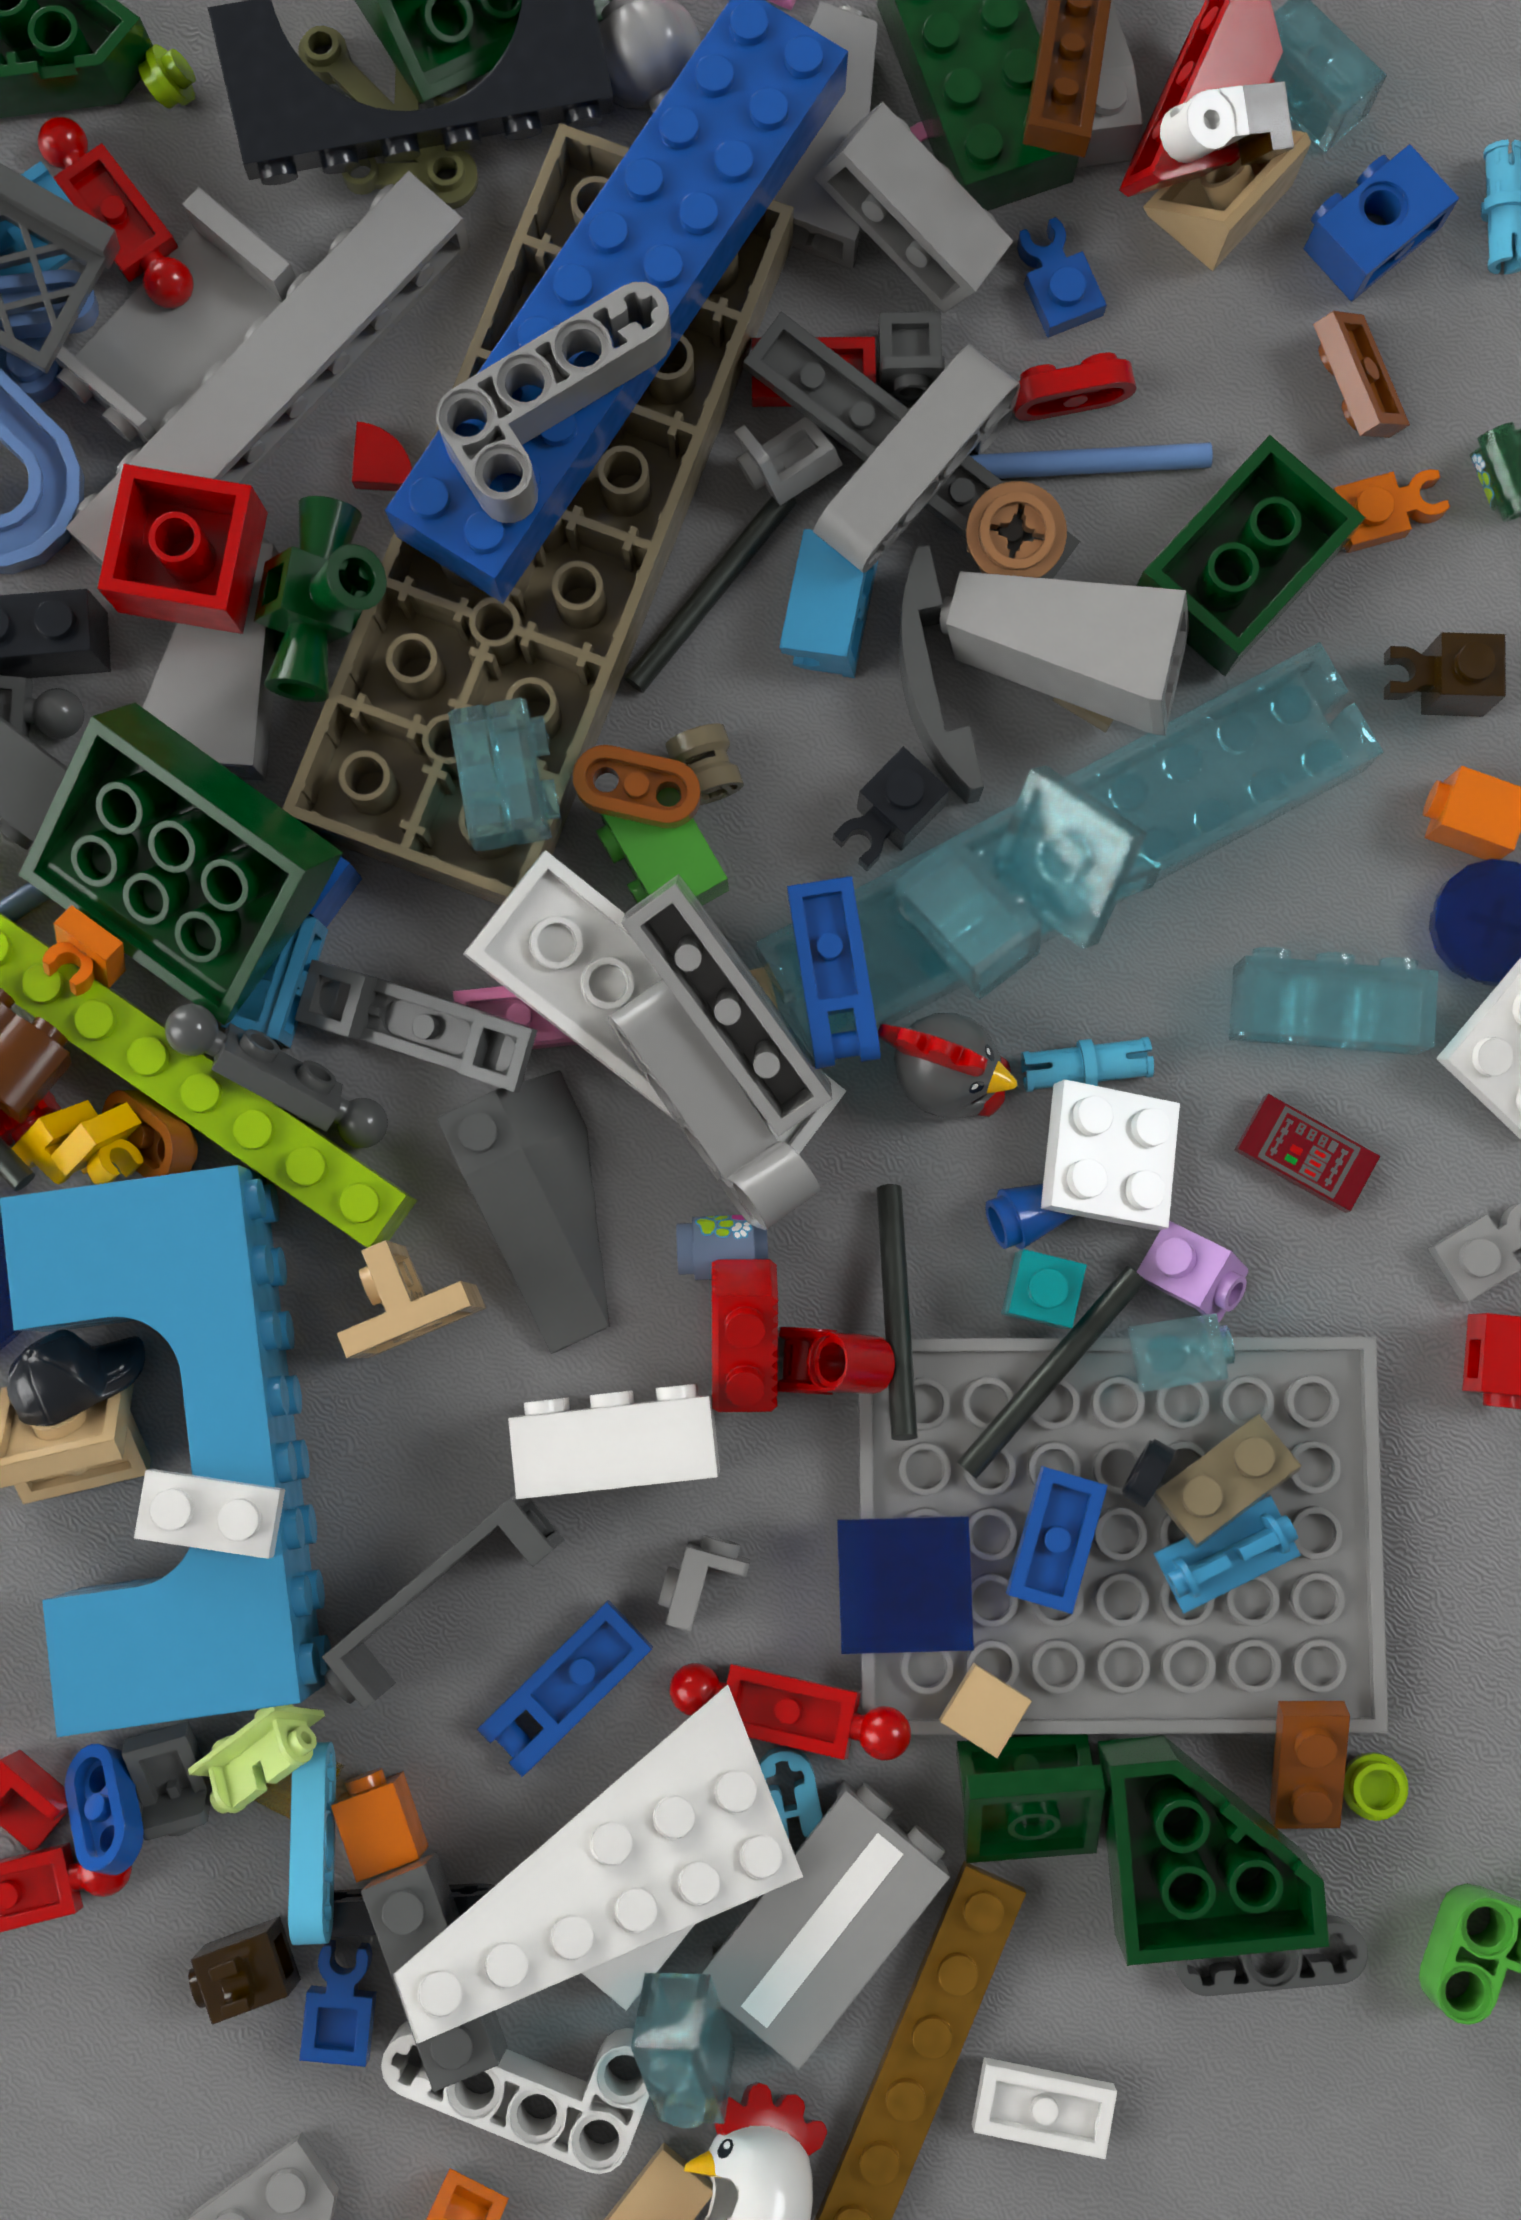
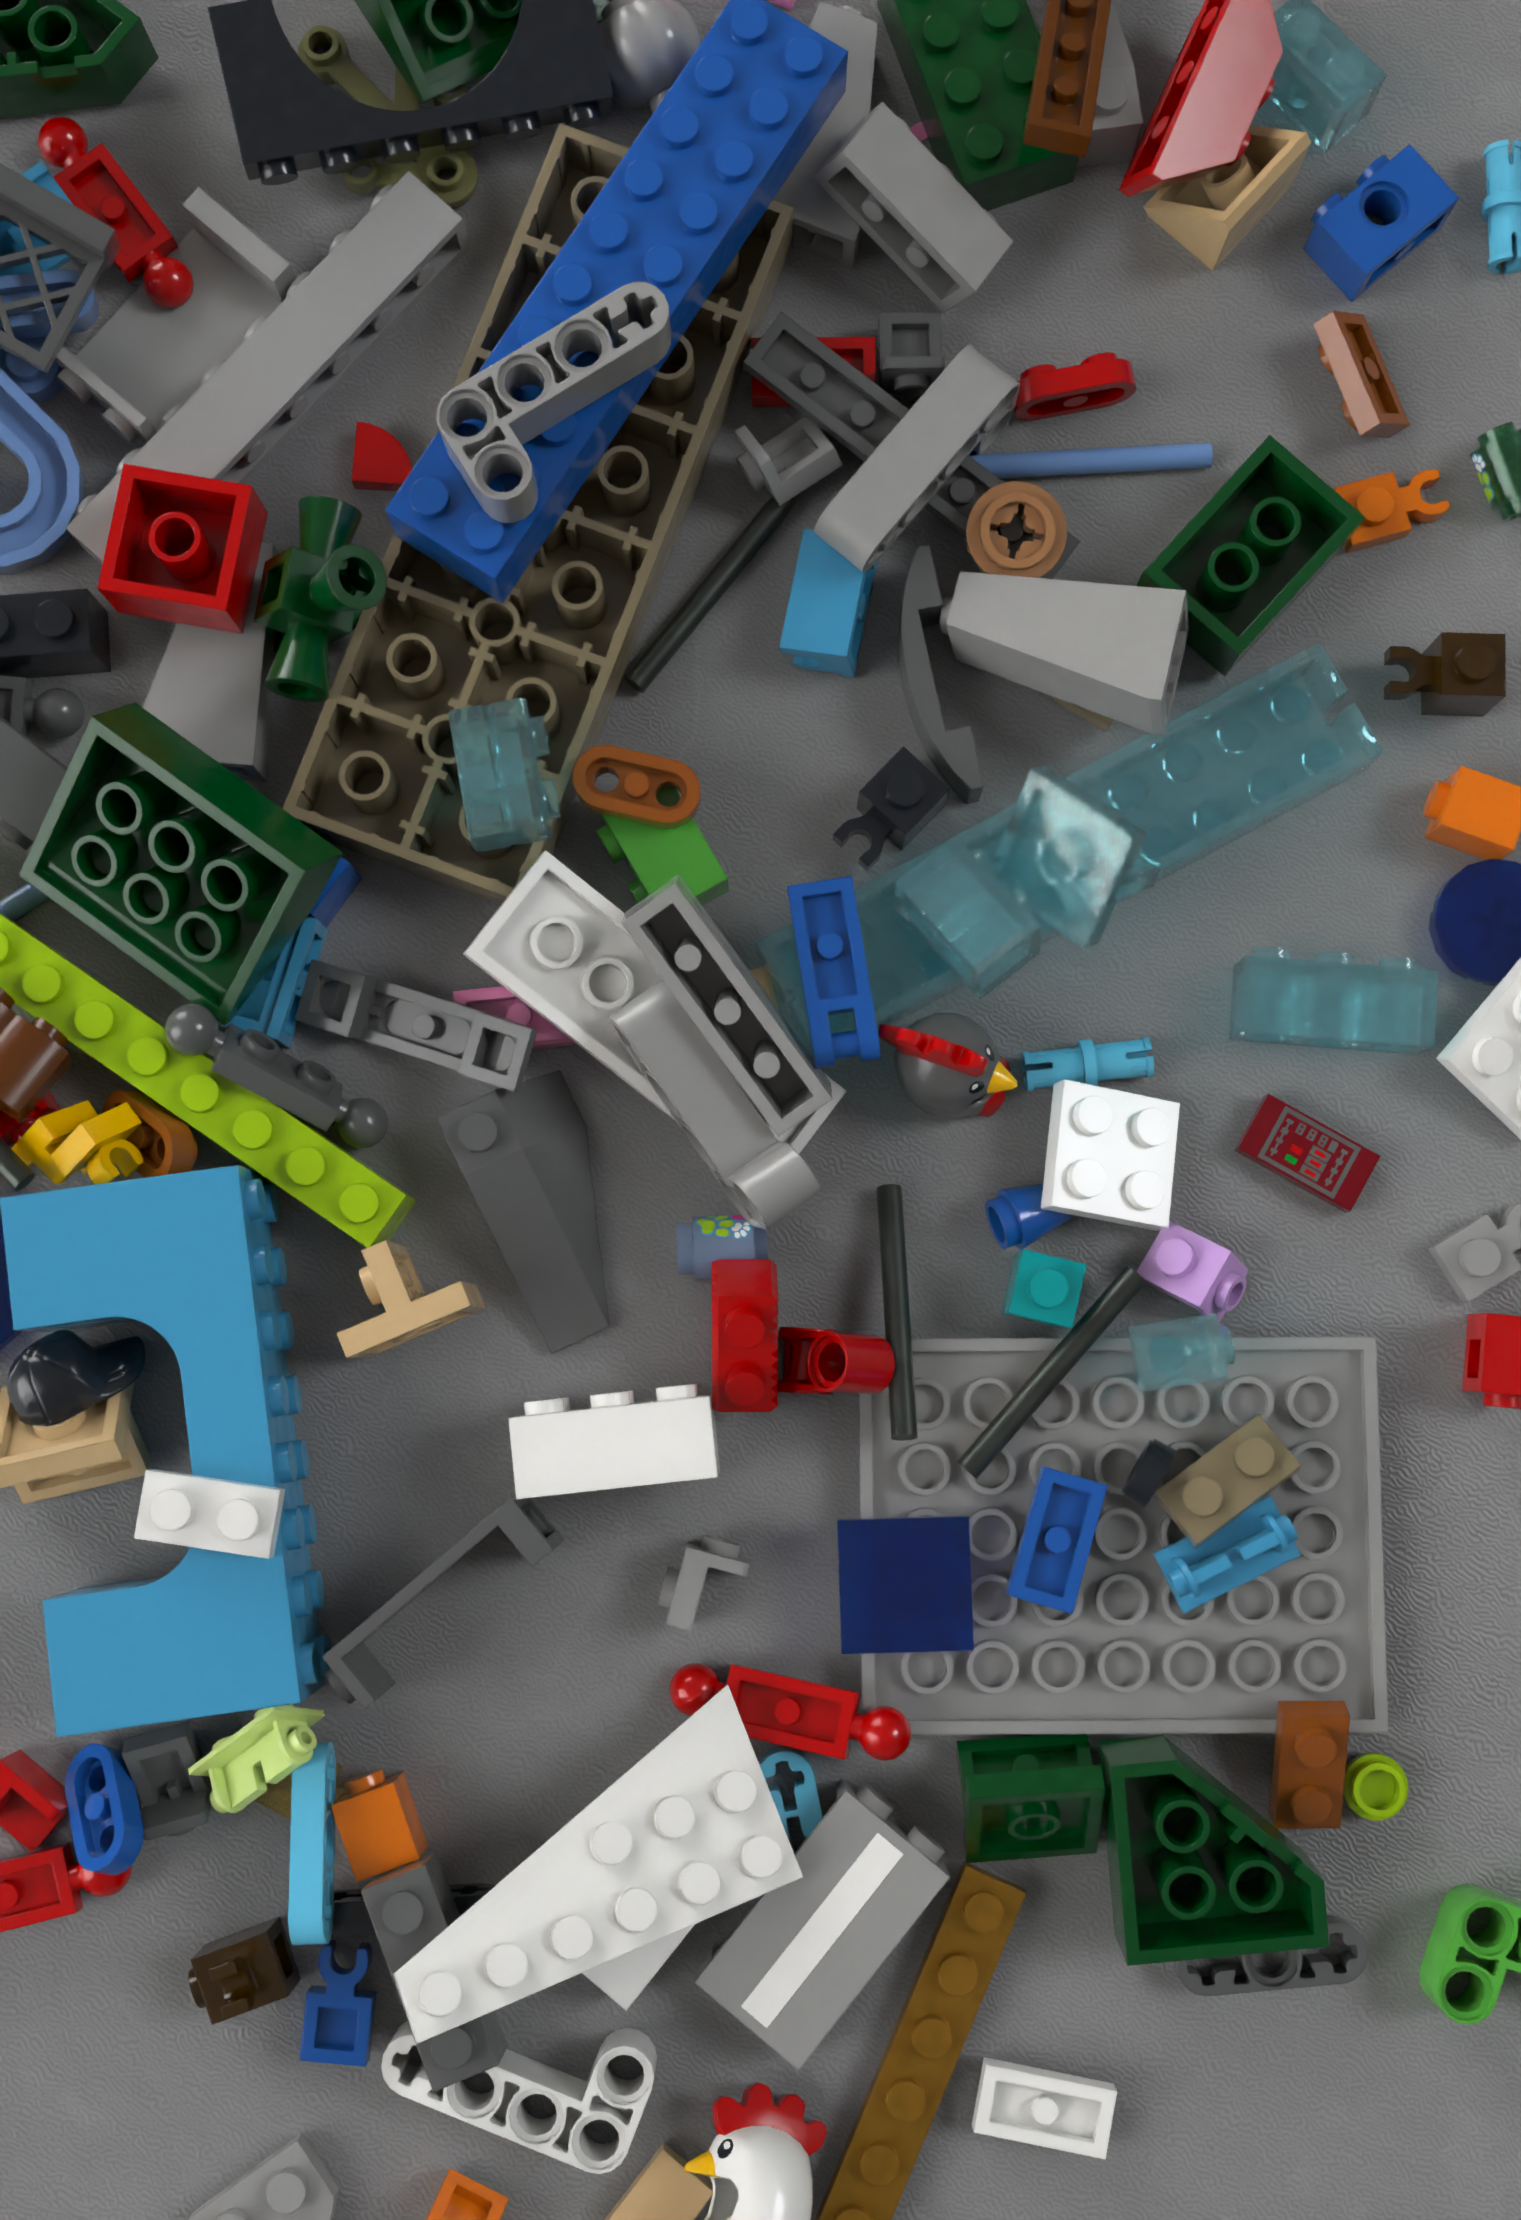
orange tile [42,905,126,996] -> none
lime plate [138,44,196,109] -> none
blue plate [477,1600,653,1777] -> none
clear light blue brick [631,1973,735,2128] -> none
dark tan wheel [665,723,744,805] -> none
tan tile [939,1662,1032,1758] -> none
blue plate [1017,217,1107,338] -> none
leg [1160,81,1294,166] -> none

